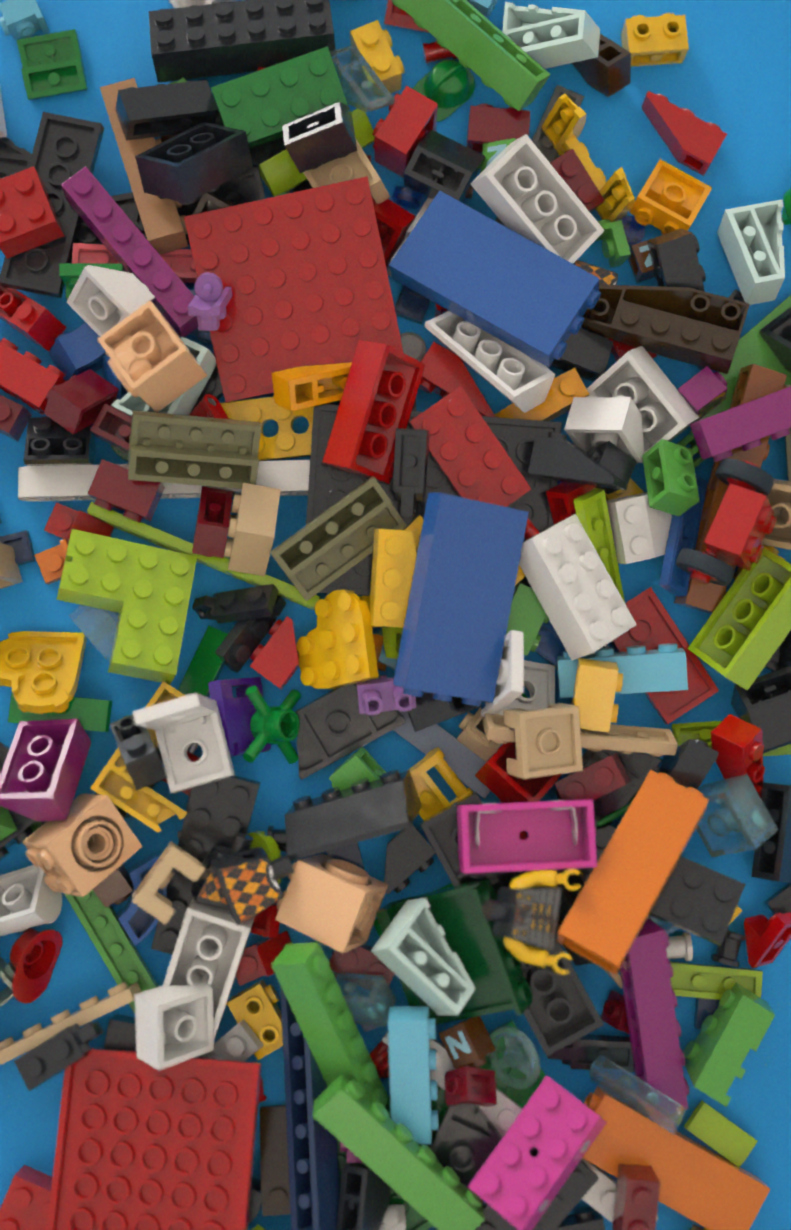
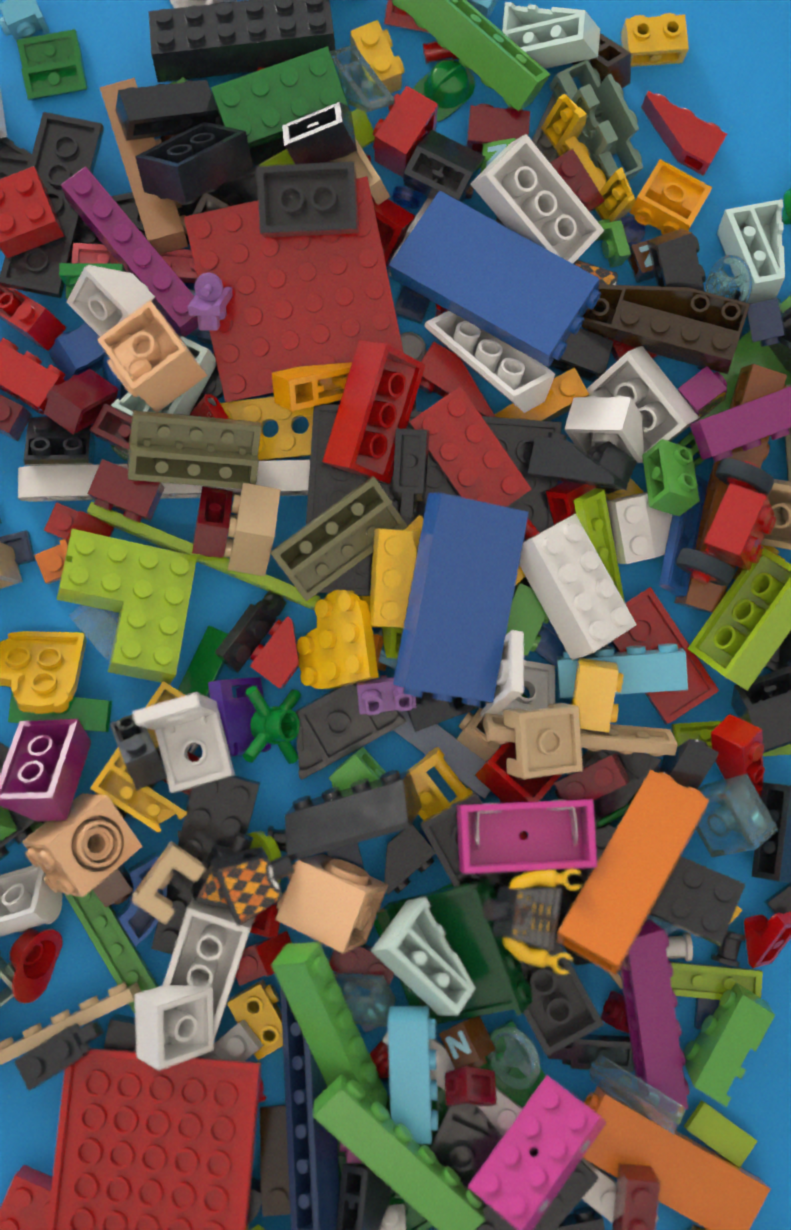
black hinge [192,584,278,624] -> none
none -> black brick [256,162,359,238]
none -> sand green piece [549,60,643,182]
none -> clear light blue piece [705,255,752,303]
none -> dark blue slope [747,298,786,347]

